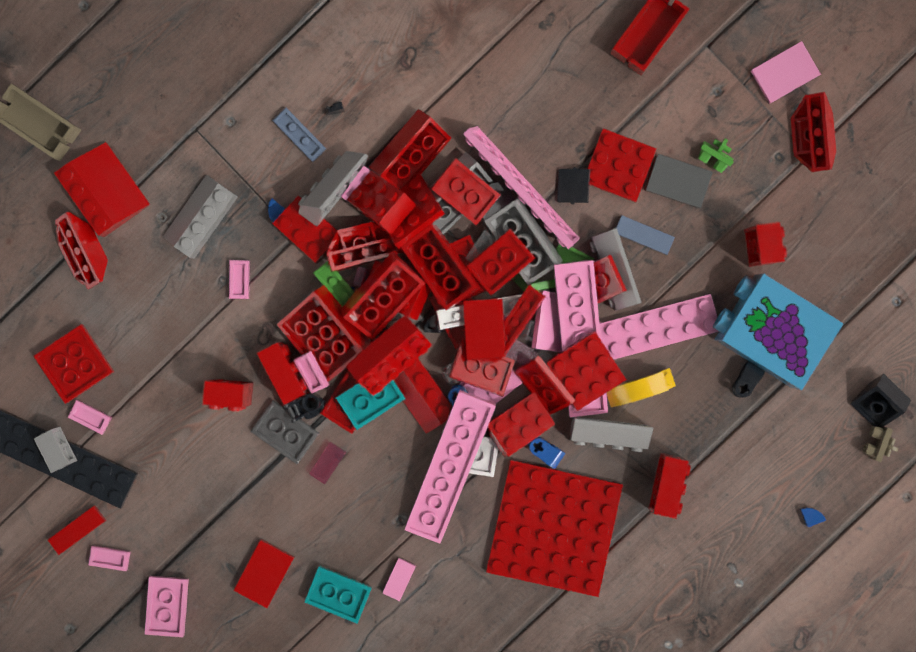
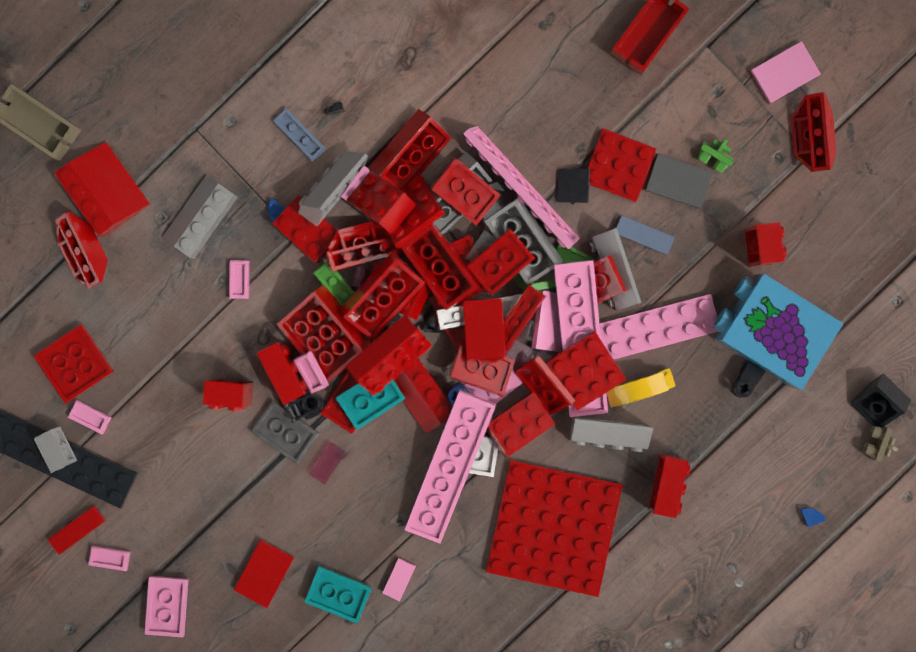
blue piece [528,436,566,469] -> none

